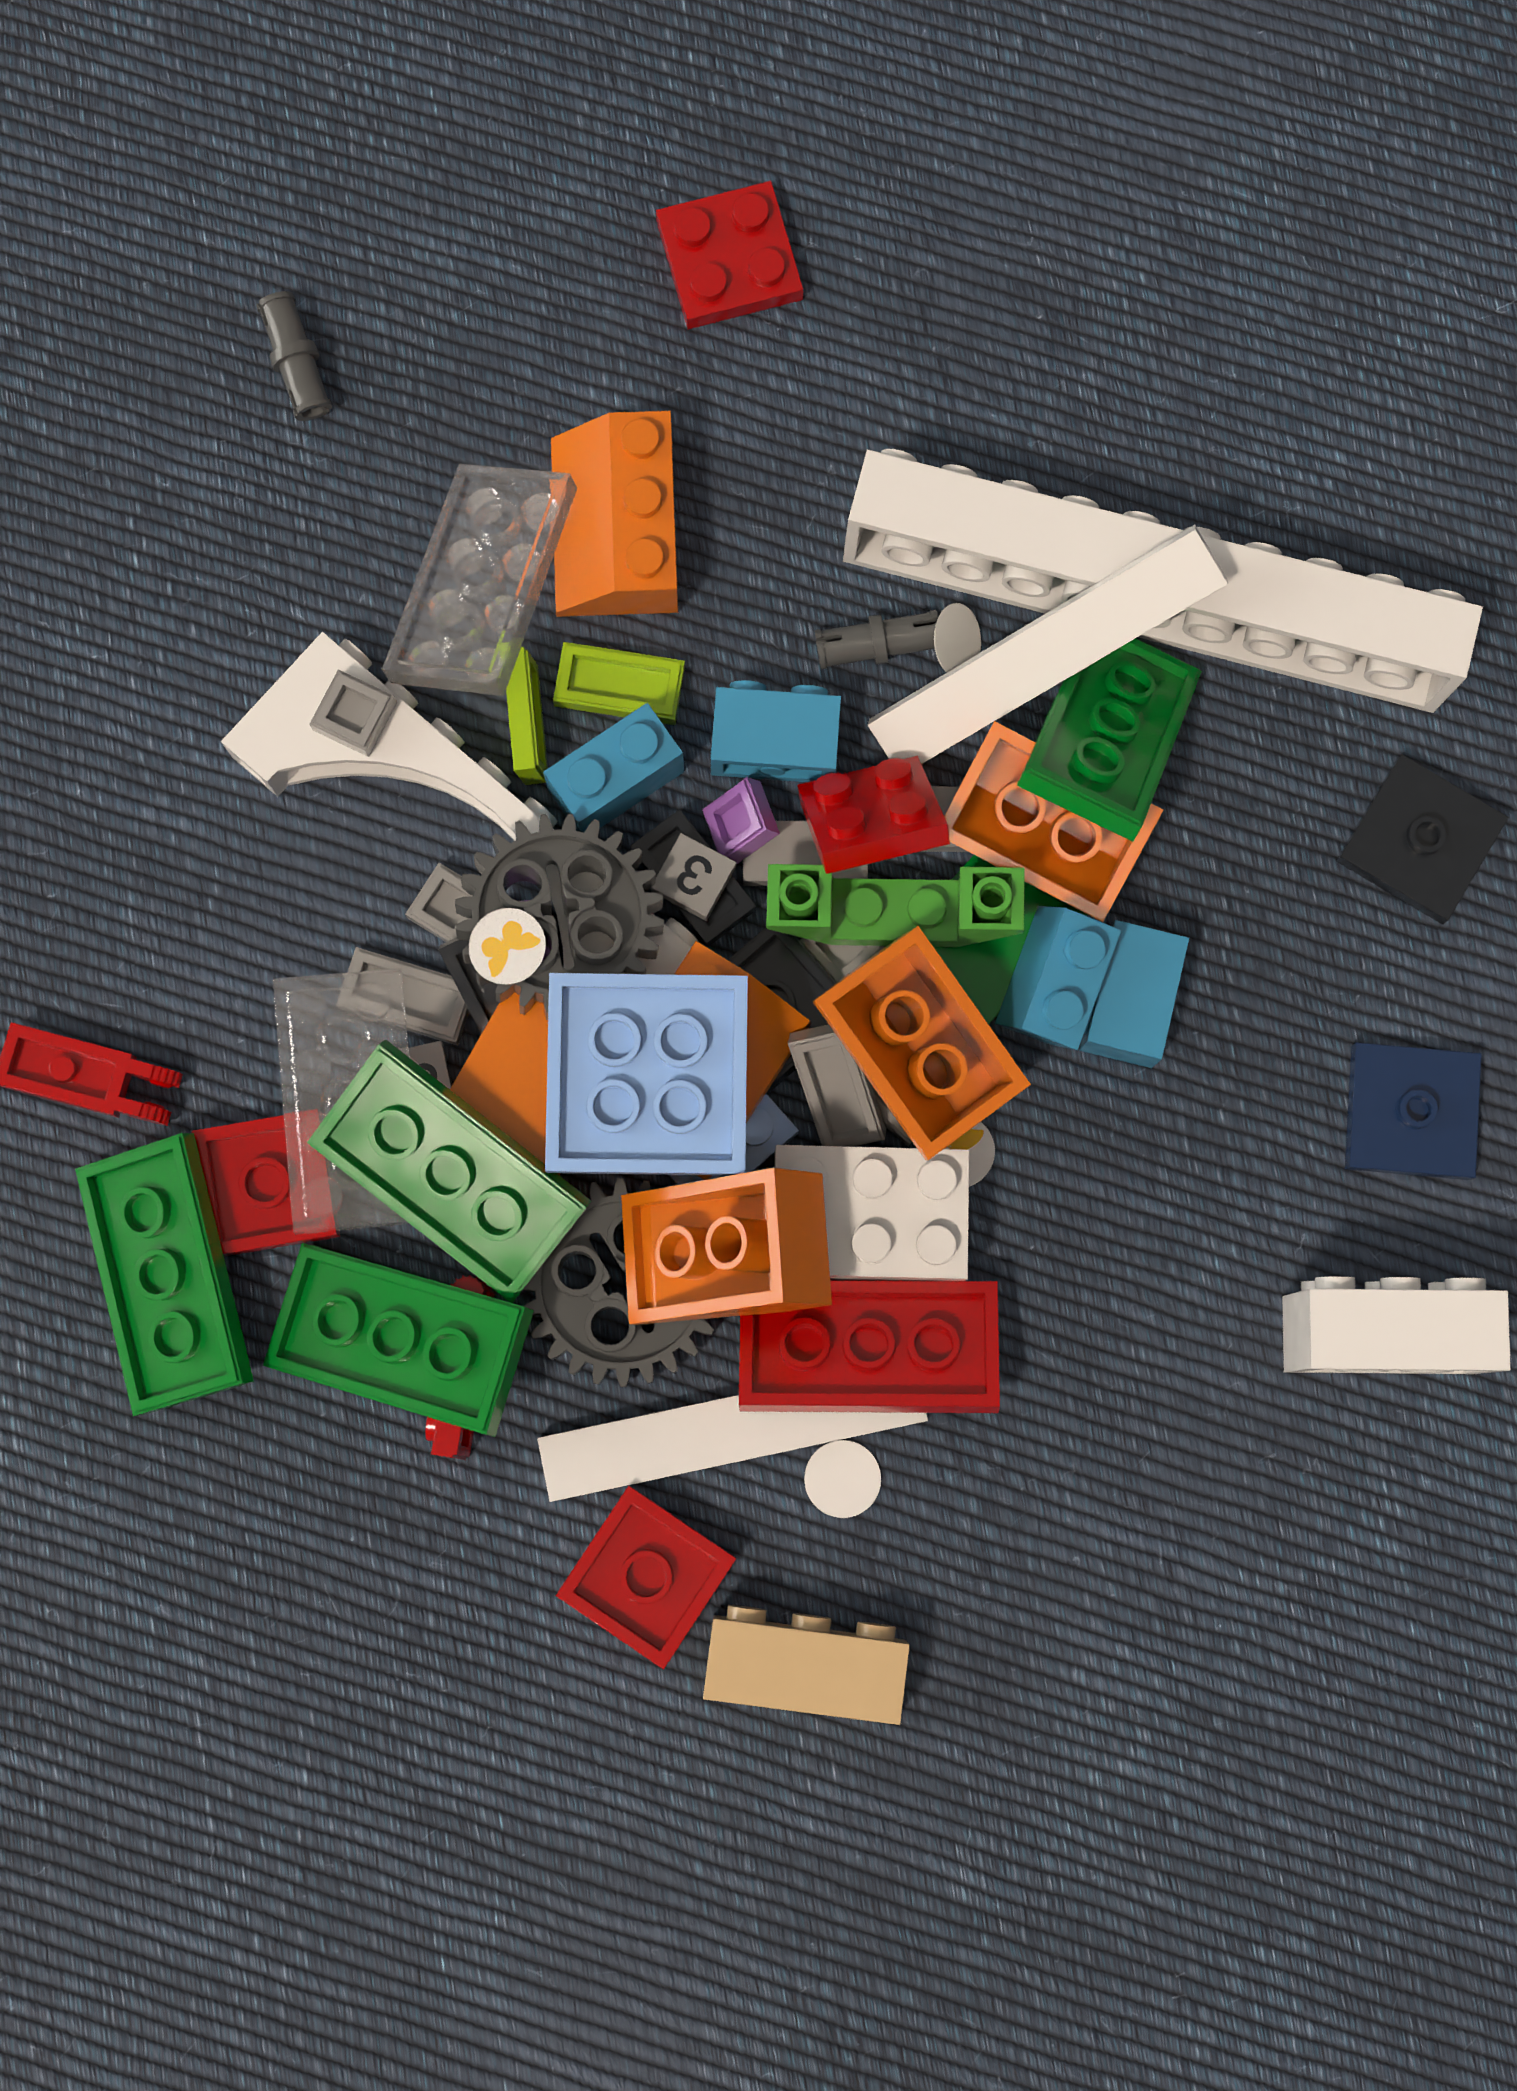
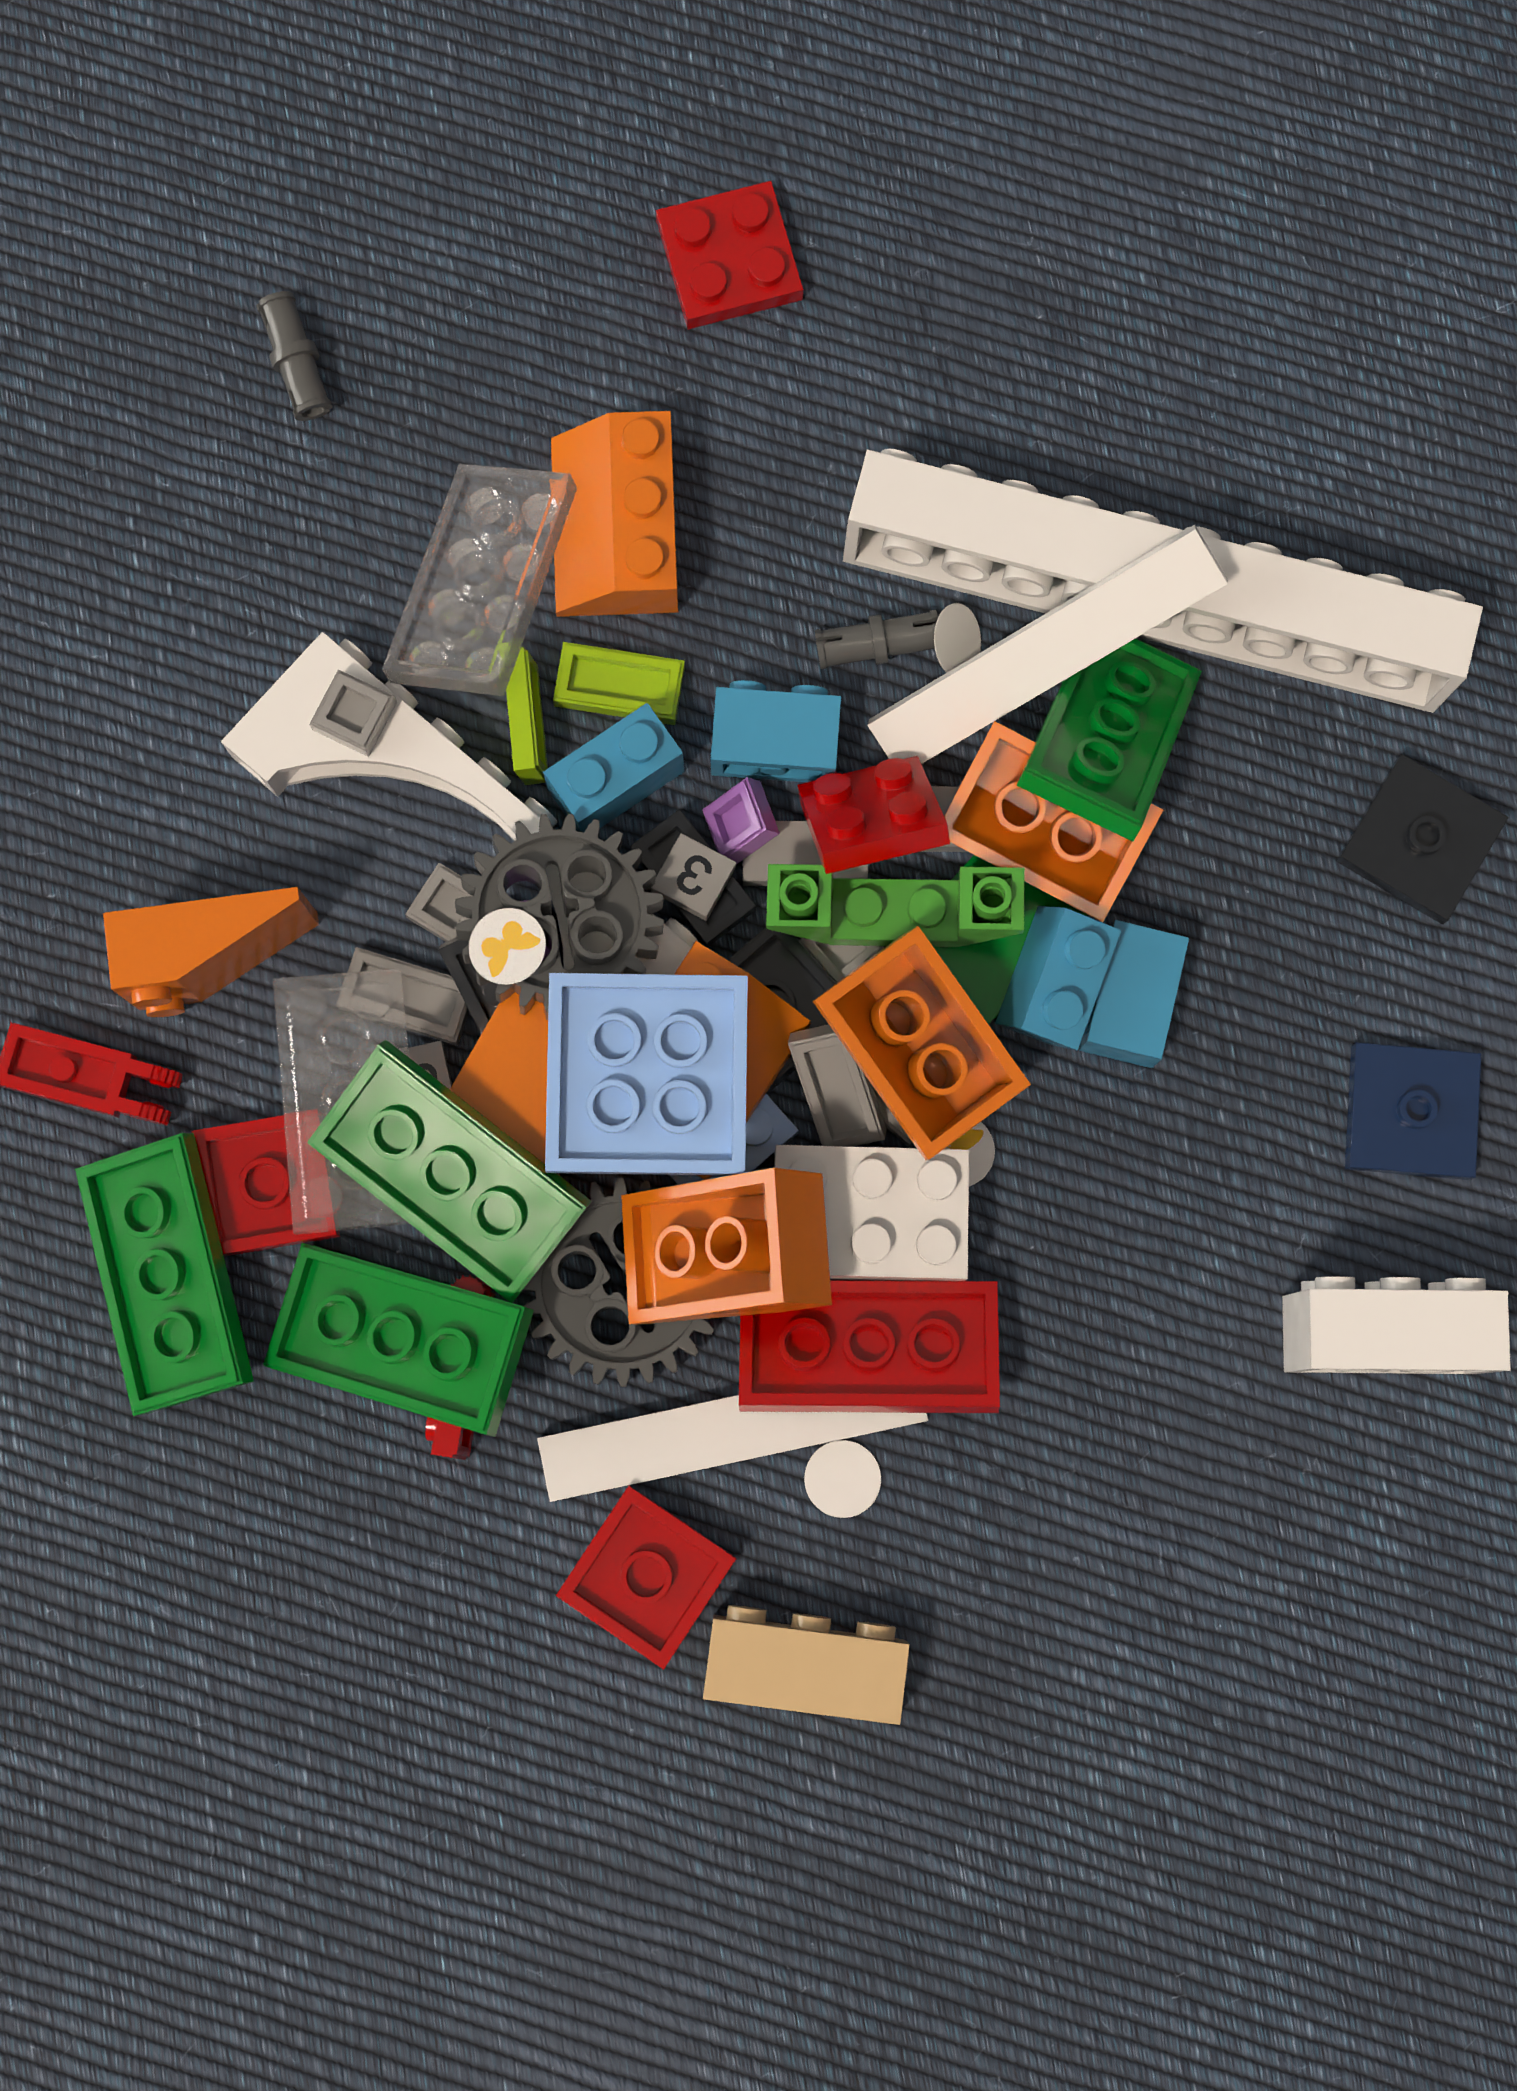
none -> orange slope [103,887,319,1017]

